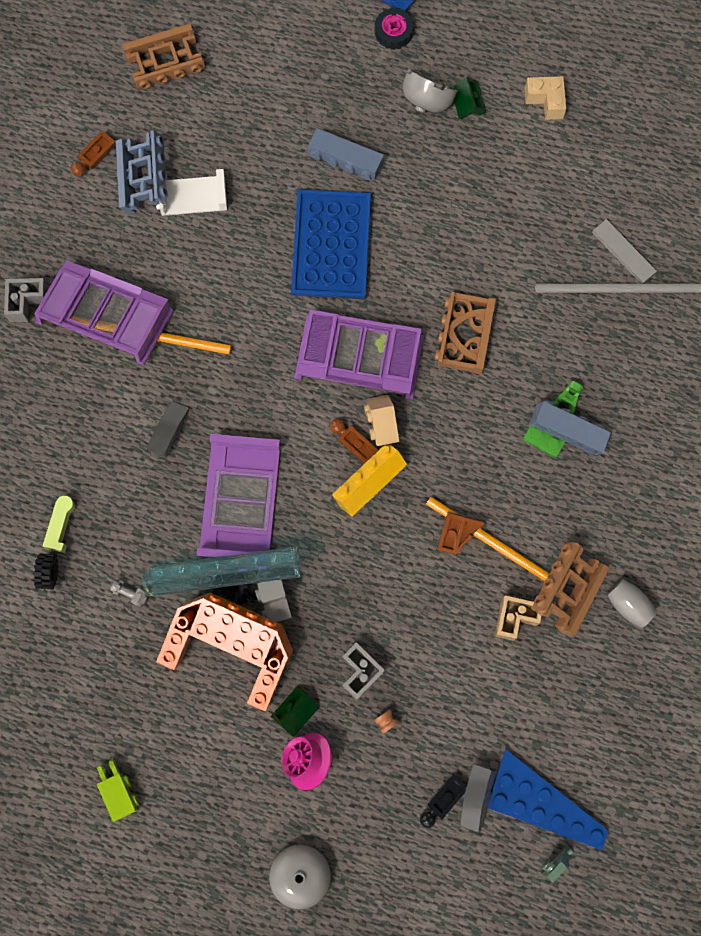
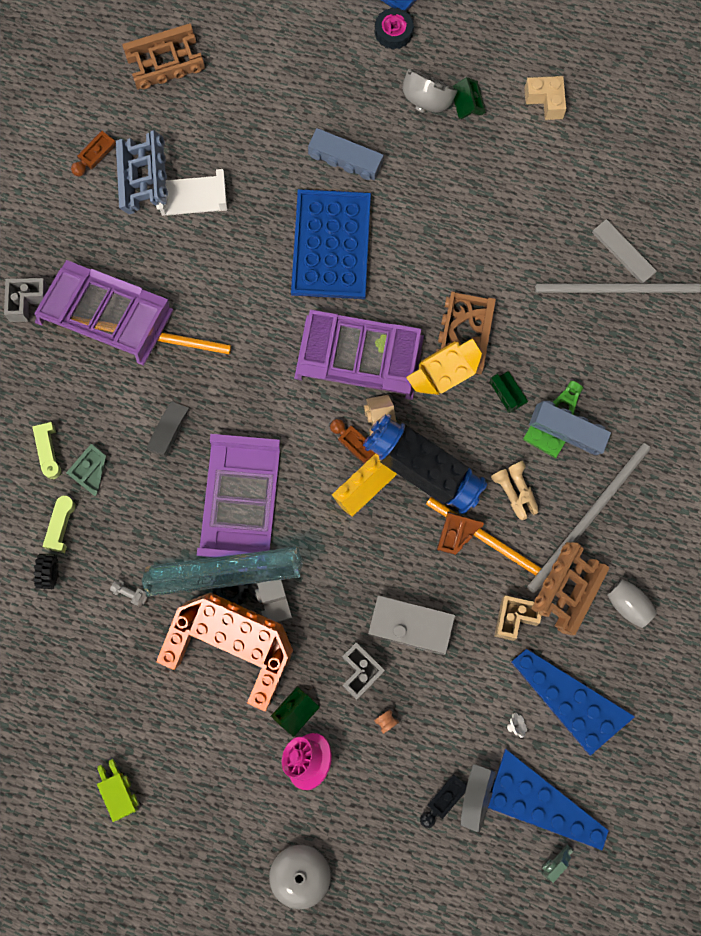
none -> yellowish green leg [32,422,61,479]
none -> sand green wing [66,444,106,497]
none -> black brick [363,414,487,514]
none -> light grey brick [368,596,455,655]
none -> yellow piece [406,338,482,395]
none -> dark green panel [489,371,528,413]
none -> tan piece [491,461,539,520]
none -> white plant [507,713,527,738]
none -> blue wing [511,649,635,756]
none -> light grey piece [527,443,651,593]

